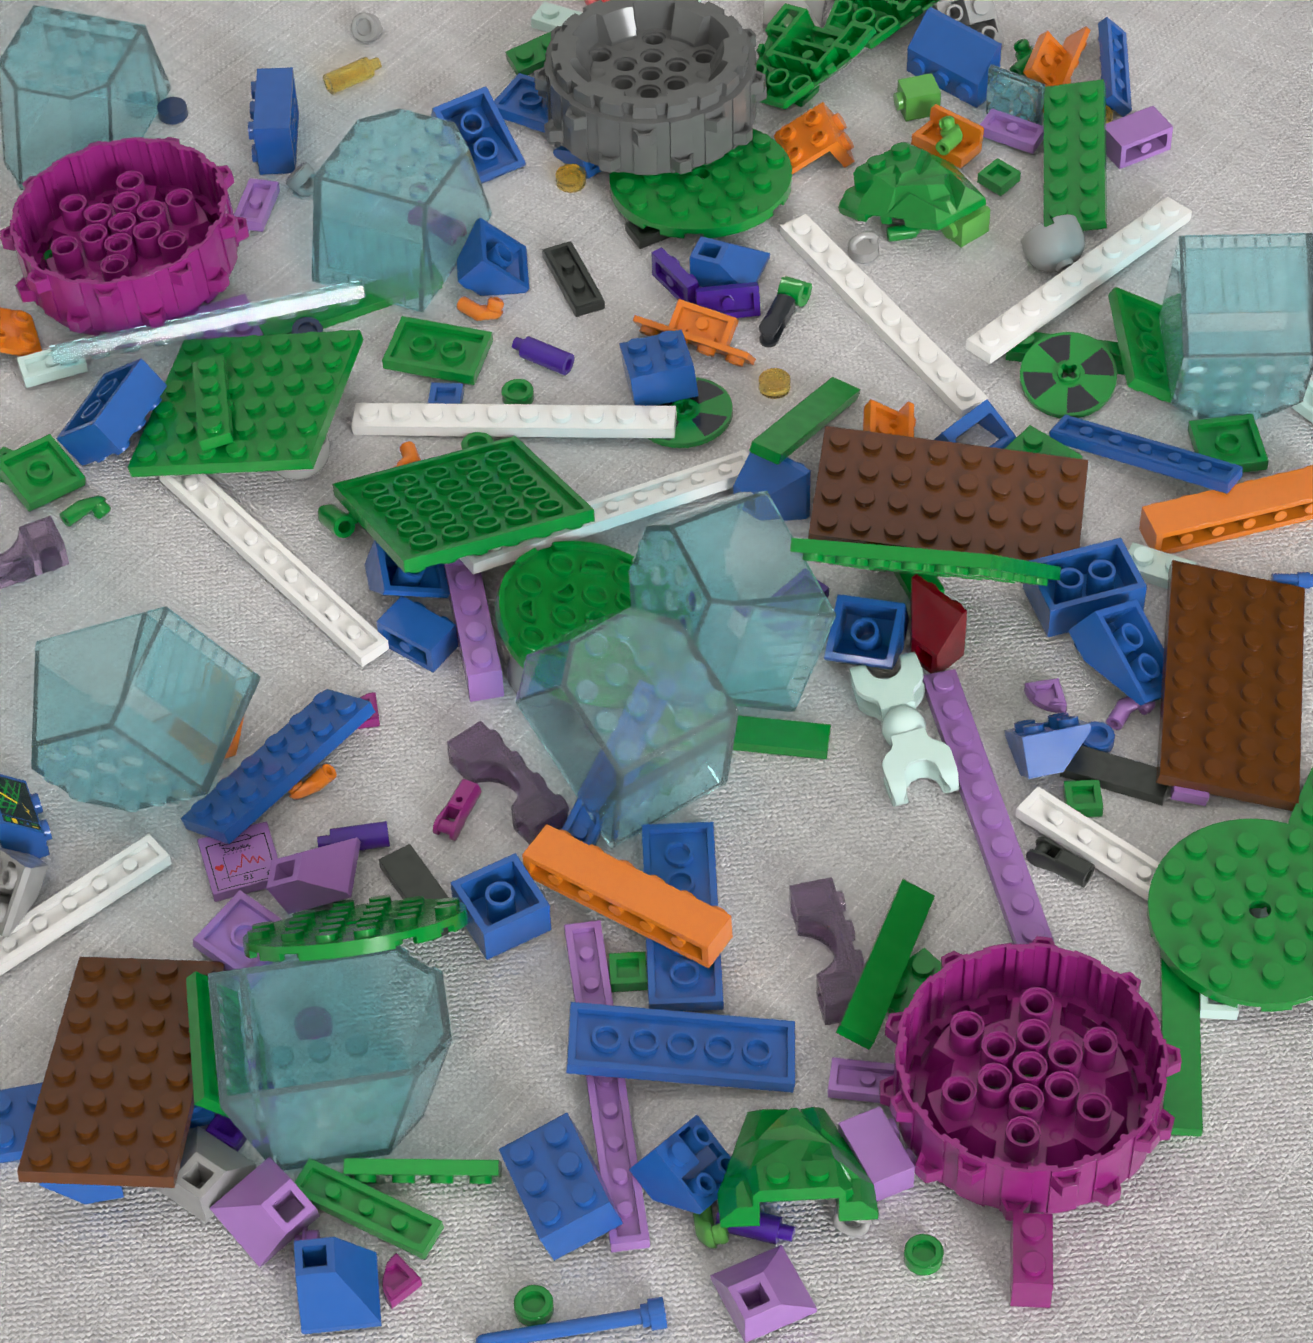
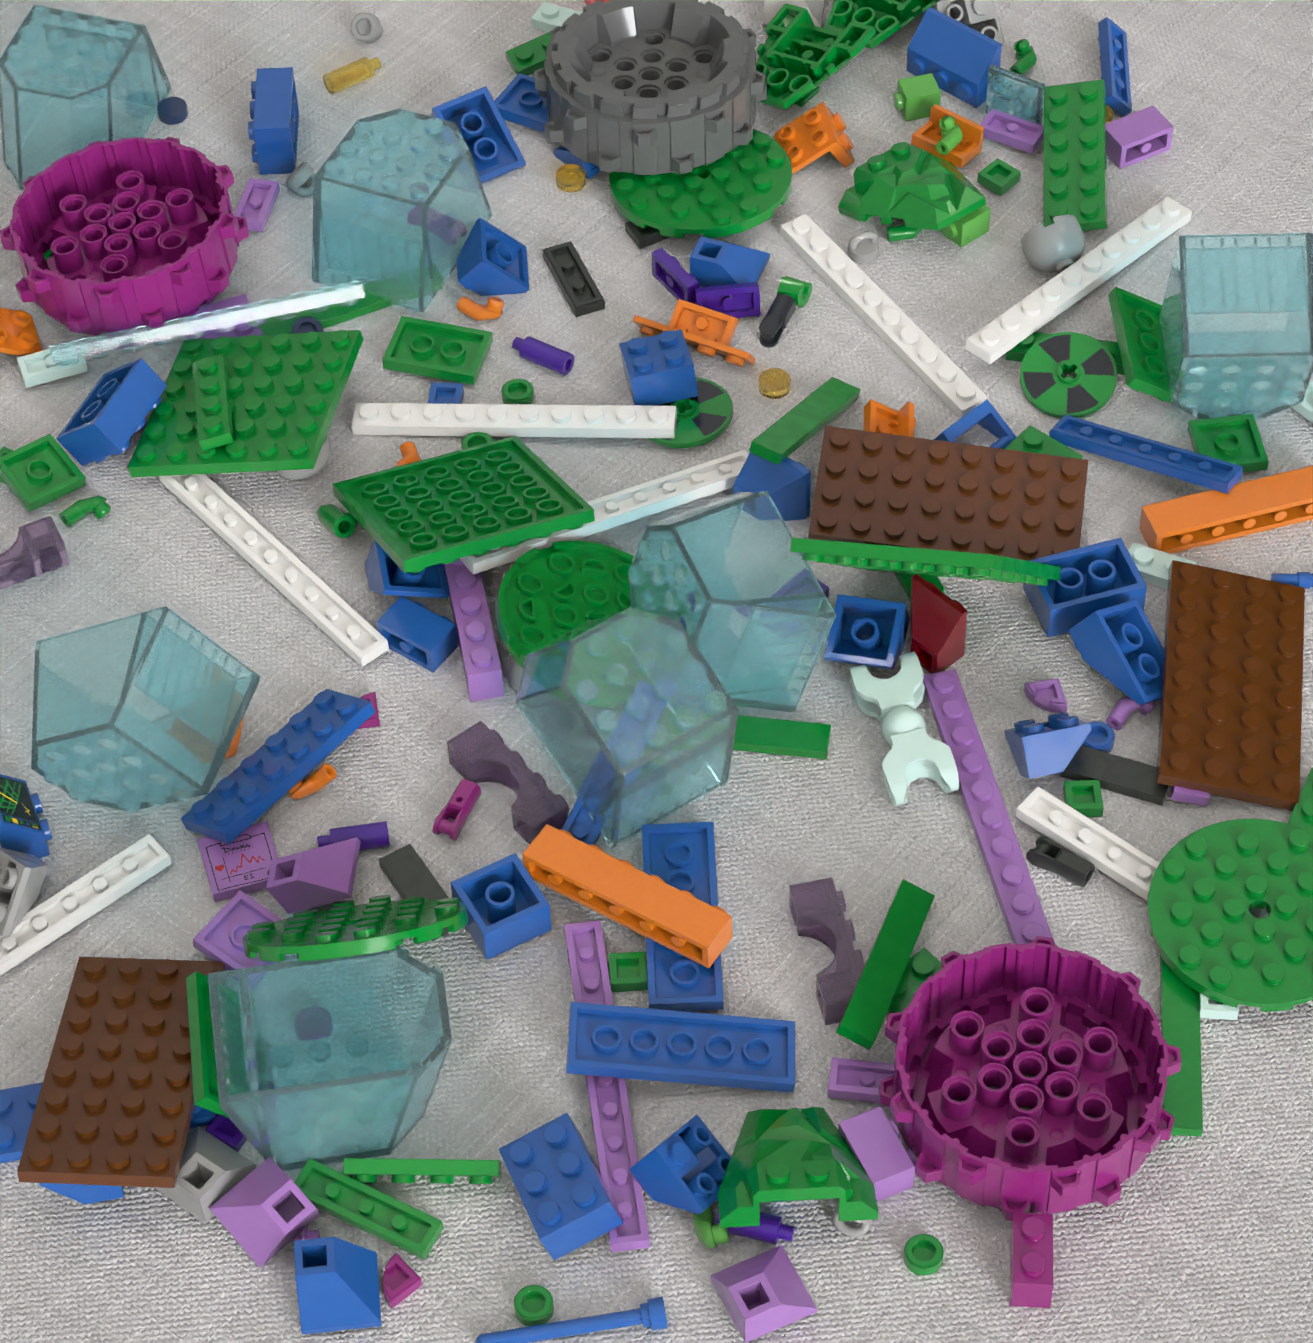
orange bracket [1023,26,1091,115] -> none

